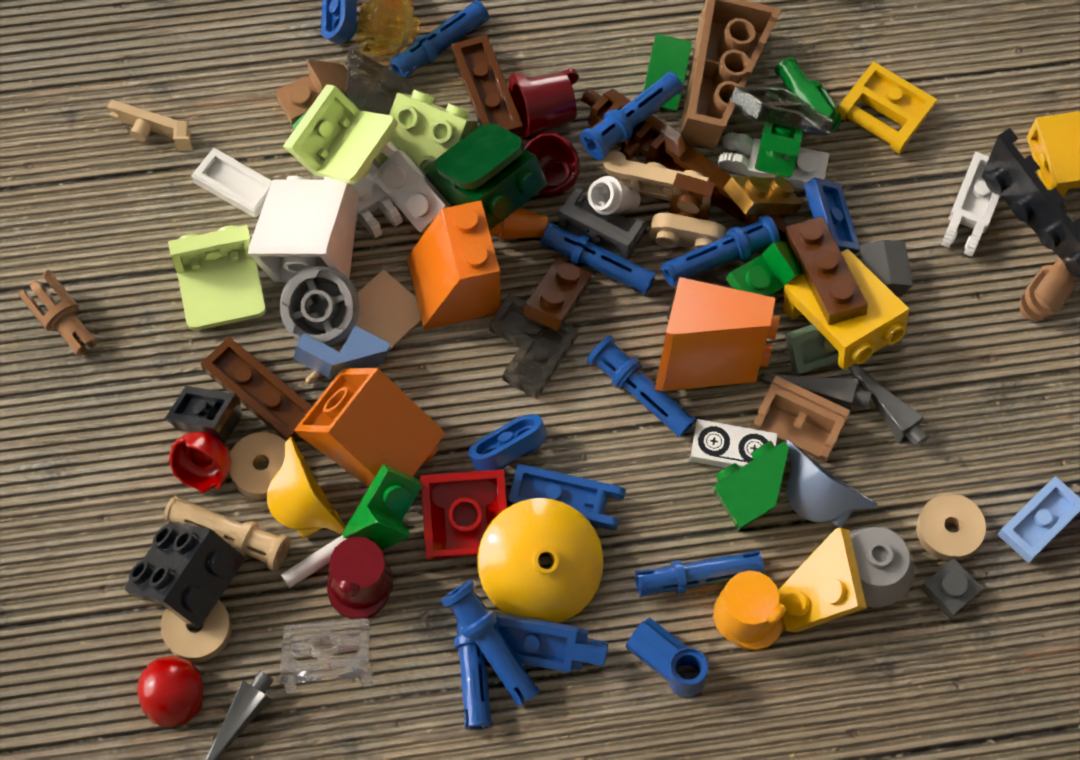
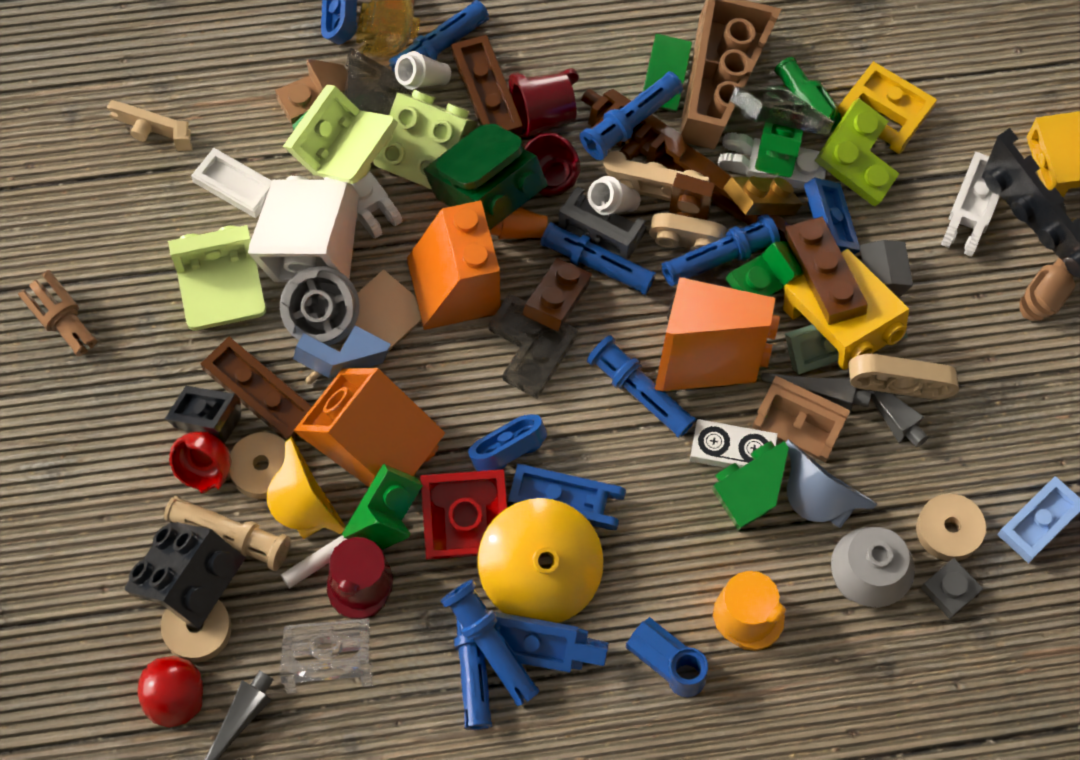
white hinge [369,141,451,233] -> none
blue pin [635,550,764,598] -> none
yellow wing [778,527,867,633] -> none
none -> white cone [395,51,451,90]
none -> lime plate [814,98,900,206]
none -> tan beam [848,354,959,400]

